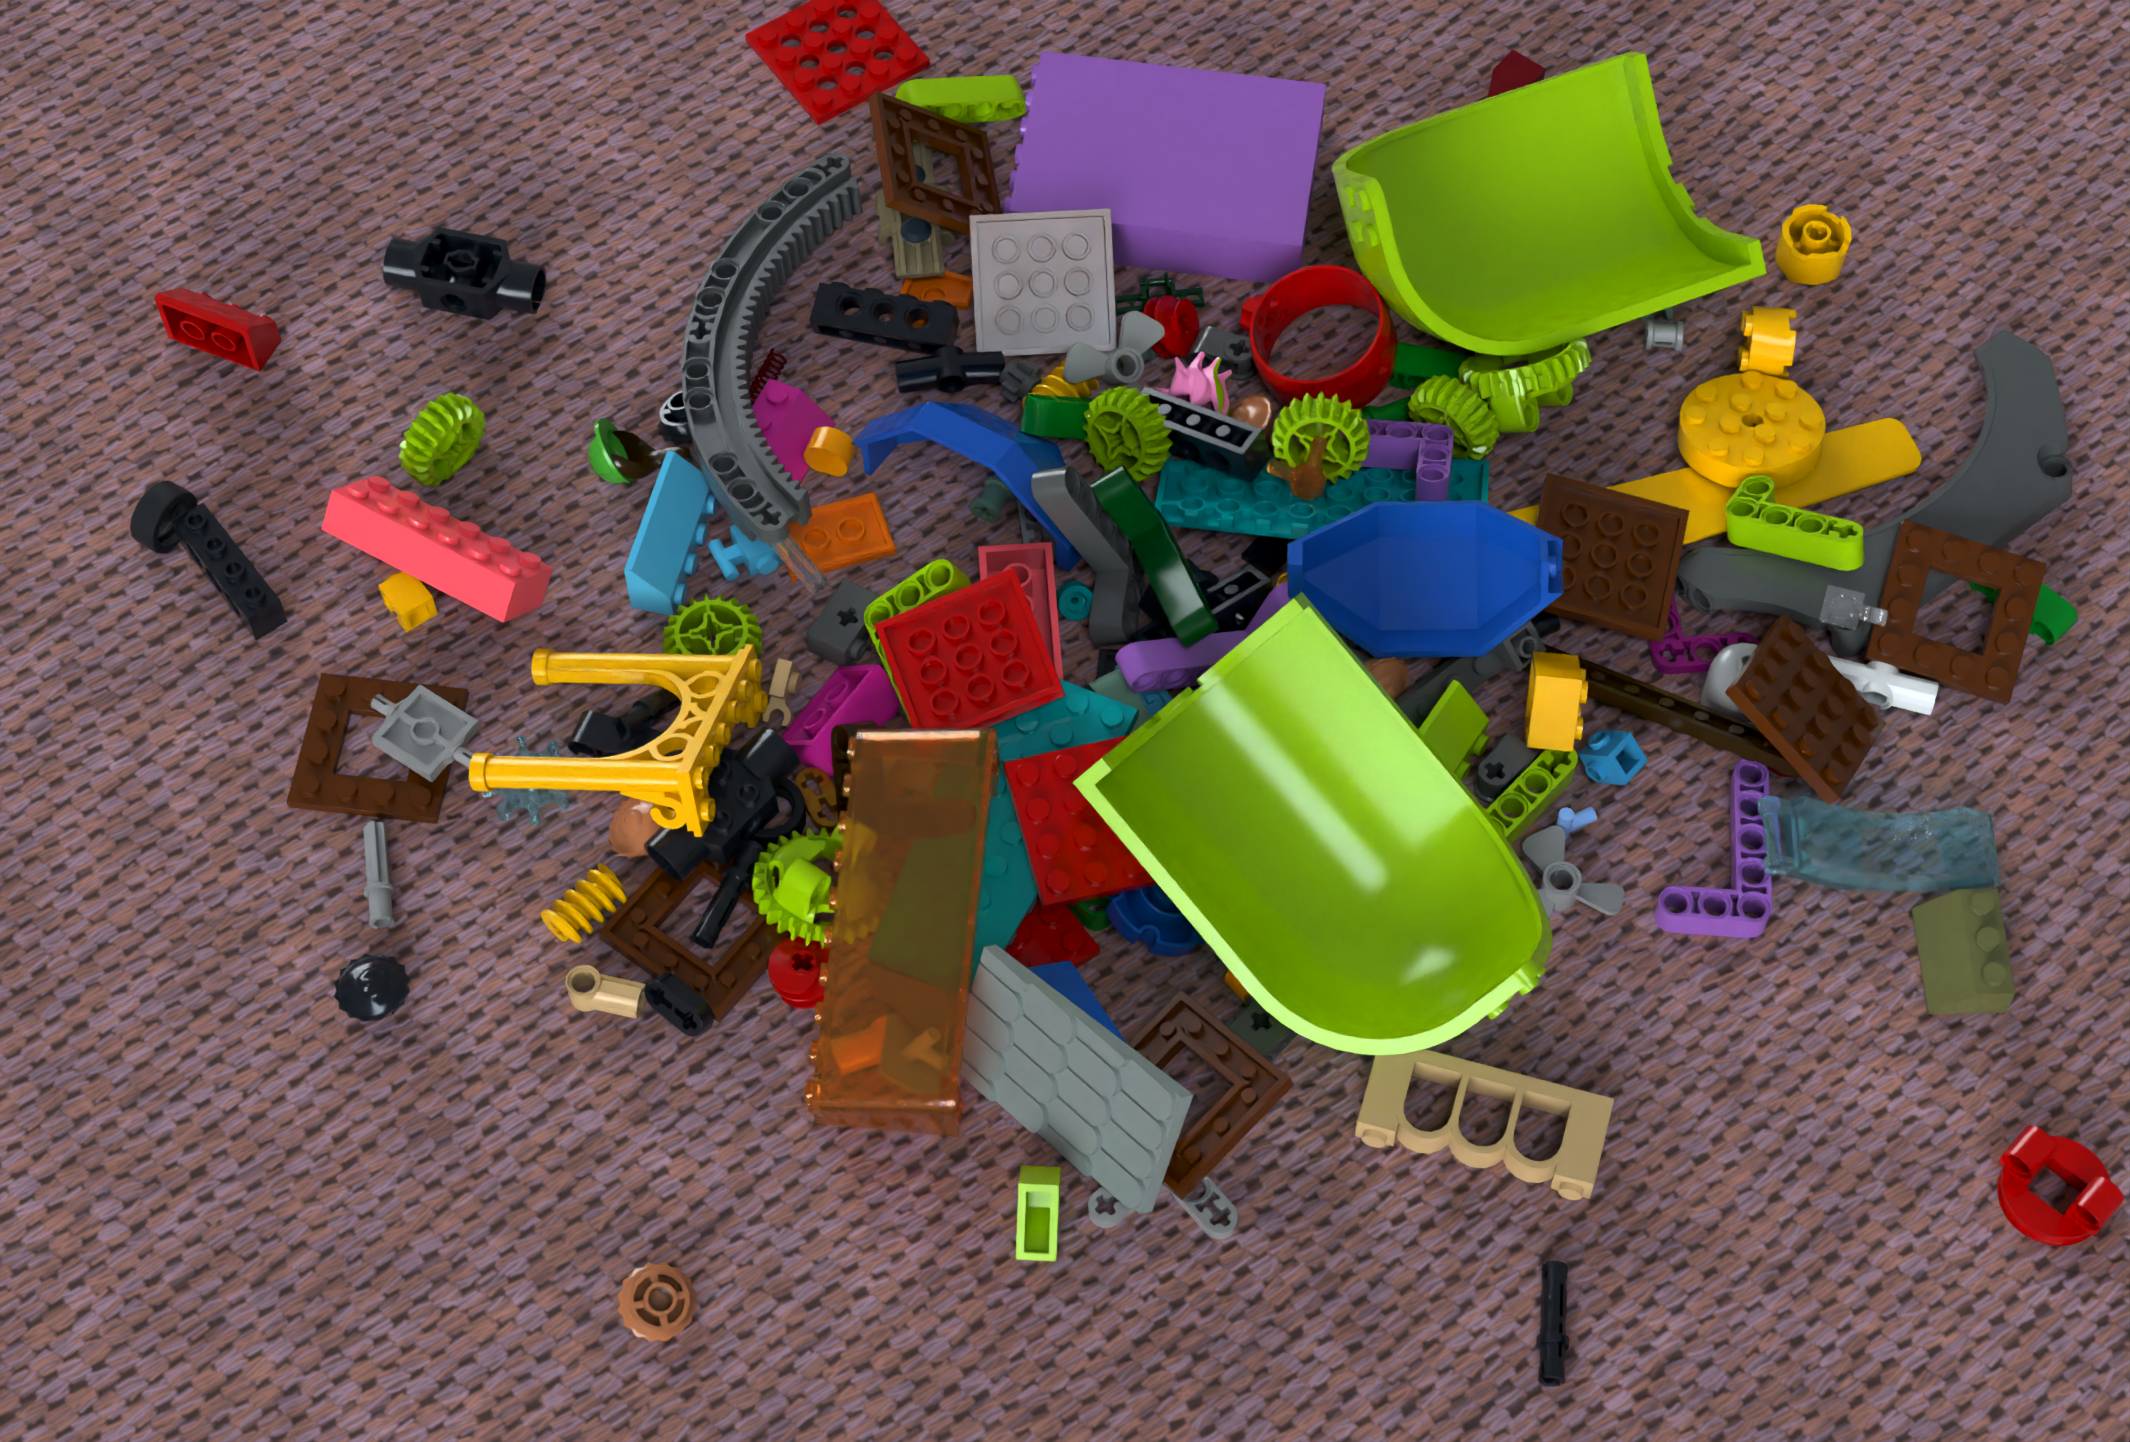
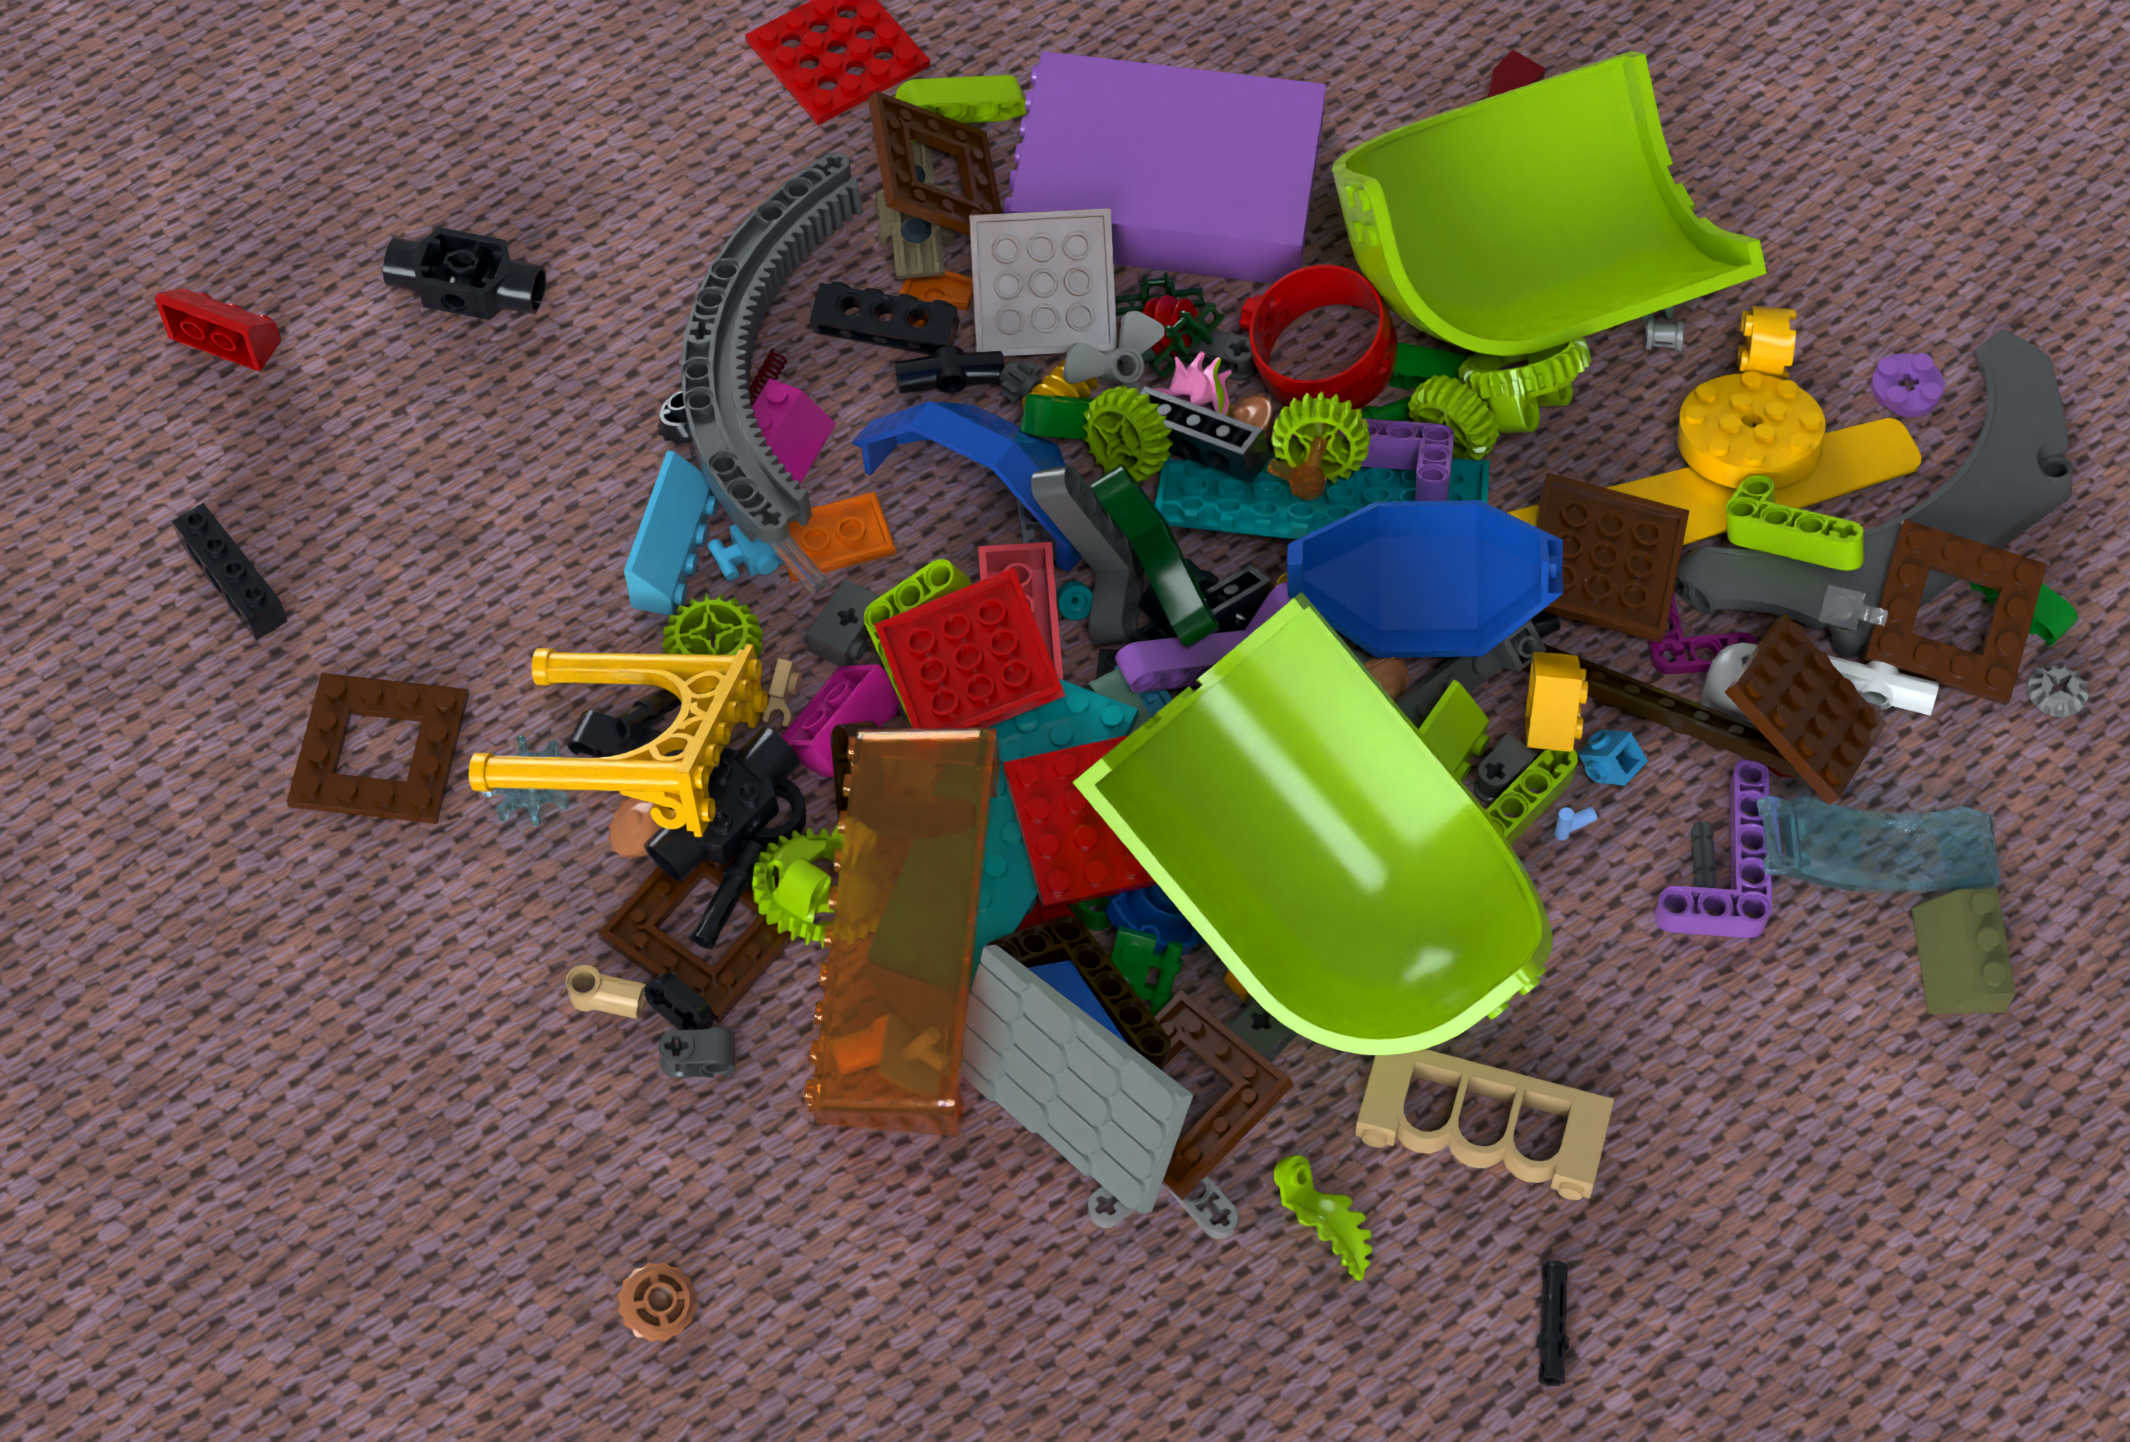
black tyre [130,480,198,554] -> none
coral brick [321,476,553,623] -> none
black piece [334,952,410,1022] -> none
light grey axle [363,820,395,929] -> none
light grey plate [371,684,480,782] -> none
yellow brick [378,571,438,633] -> none
lime gear [398,392,486,487] -> none
yellow piece [541,862,628,944] -> none
piece [588,418,694,483] -> none
red piece [768,936,839,1009] -> none
pearl gold beam [795,767,839,833] -> none
light orange piece [803,426,857,477] -> none
sand green bush [970,476,1015,524] -> none
lime slope [1016,1165,1061,1261] -> none
black tile [1241,535,1288,578] -> none
light grey piece [1521,826,1625,919] -> none
yellow brick [1775,204,1852,285] -> none
red piece [1997,1125,2124,1246] -> none
none -> dark grey piece [658,1027,735,1078]
none -> dark brown beam [987,915,1171,1071]
none -> green plate [1110,926,1184,1017]
none -> dark green piece [1148,302,1225,379]
none -> lime plant [1274,1154,1373,1281]
none -> dark grey axle [1691,822,1717,888]
none -> medium lavender plate [1871,353,1945,417]
none -> light grey gear [2027,662,2089,717]

